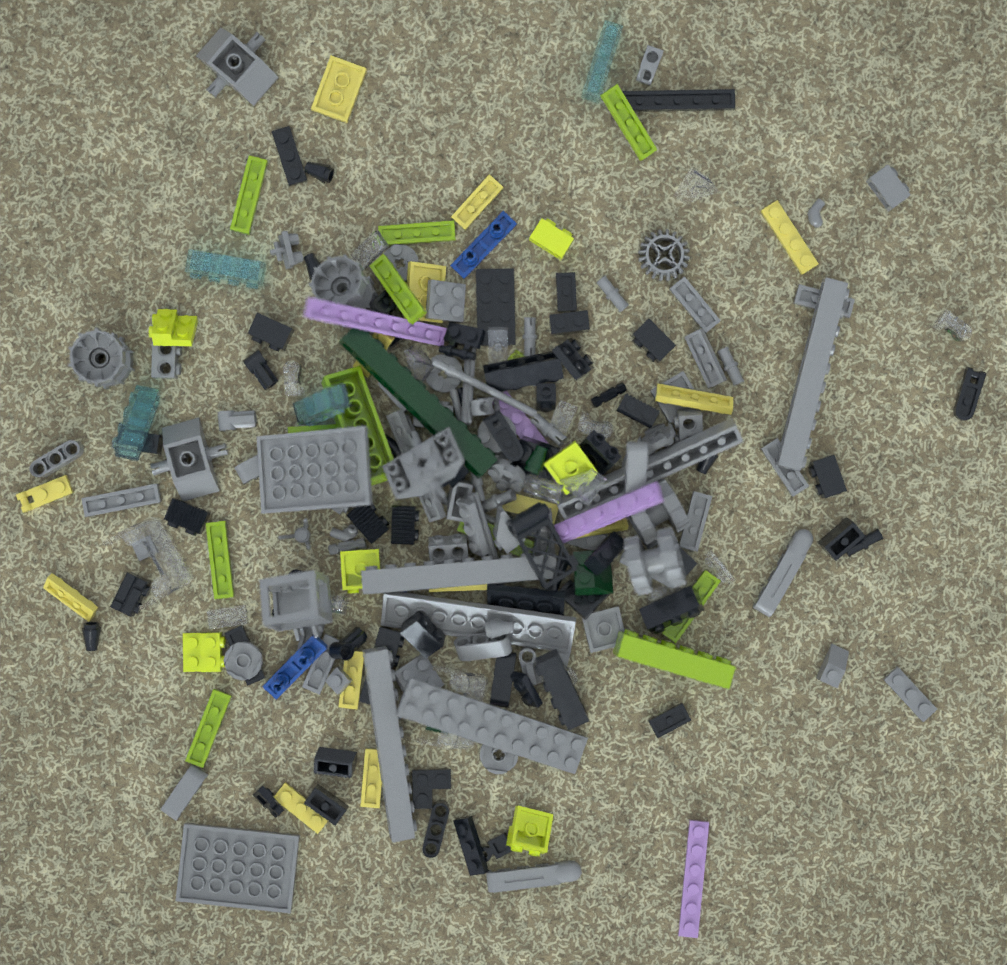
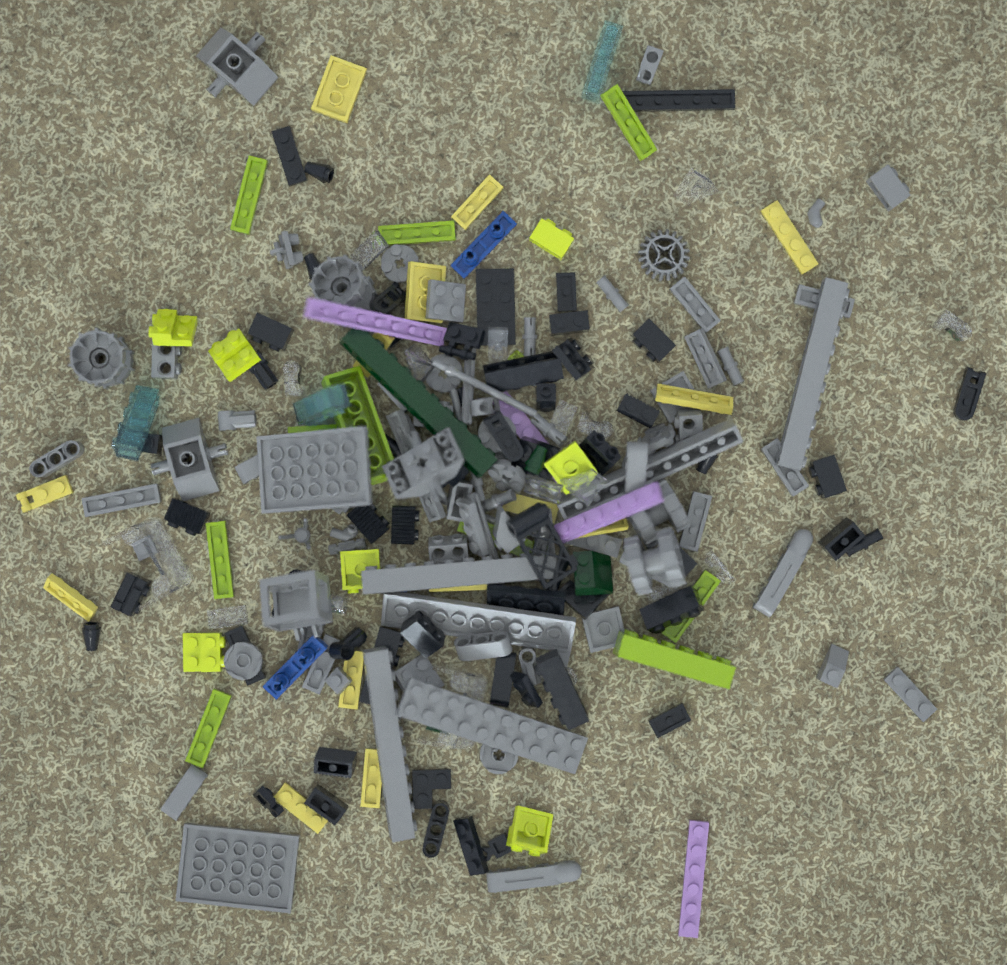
clear light blue brick [185,249,267,289] -> none
lime plate [369,254,427,325] -> none
light grey cone [485,620,513,639] -> none
black brick [584,531,624,576] -> none
black axle [591,382,627,408] -> none
none -> neon yellow plate [208,329,261,382]

